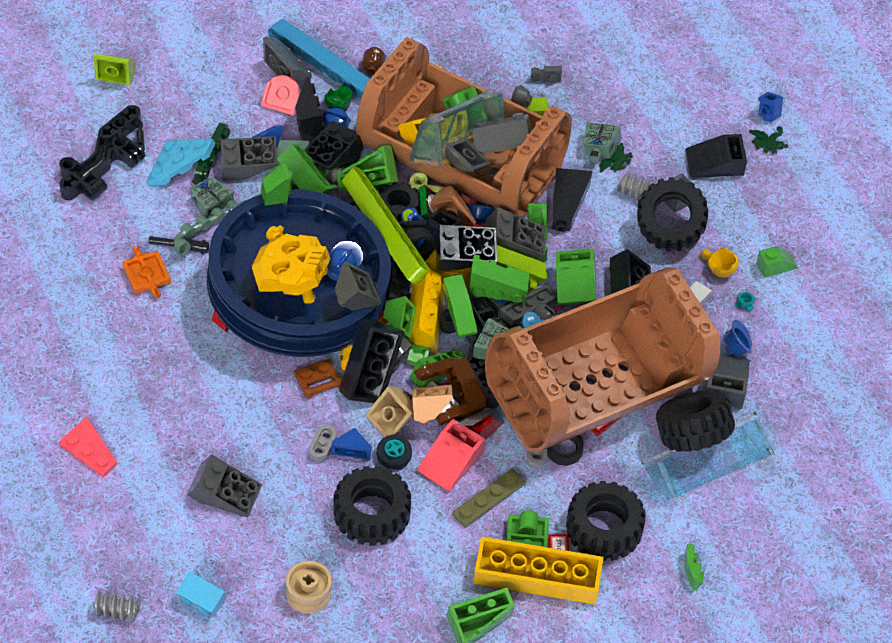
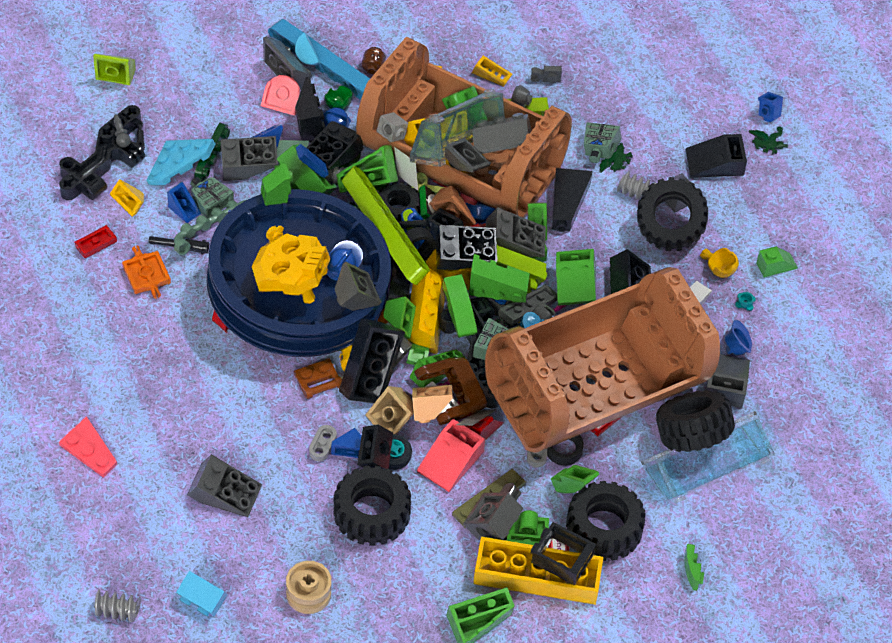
none -> red plate [74,225,117,258]
none -> yellow slope [110,179,144,217]
none -> dark grey bar [114,114,131,148]
none -> blue slope [167,182,201,223]
none -> medium azure tile [295,33,321,66]
none -> blue tile [296,144,329,178]
none -> black brick [357,424,393,470]
none -> light grey brick [377,112,408,142]
none -> white sticker [394,147,418,190]
none -> dark grey brick [463,483,523,540]
none -> yellow slope [472,55,512,87]
none -> black window [530,522,596,585]
none -> bright green slope [550,465,599,493]

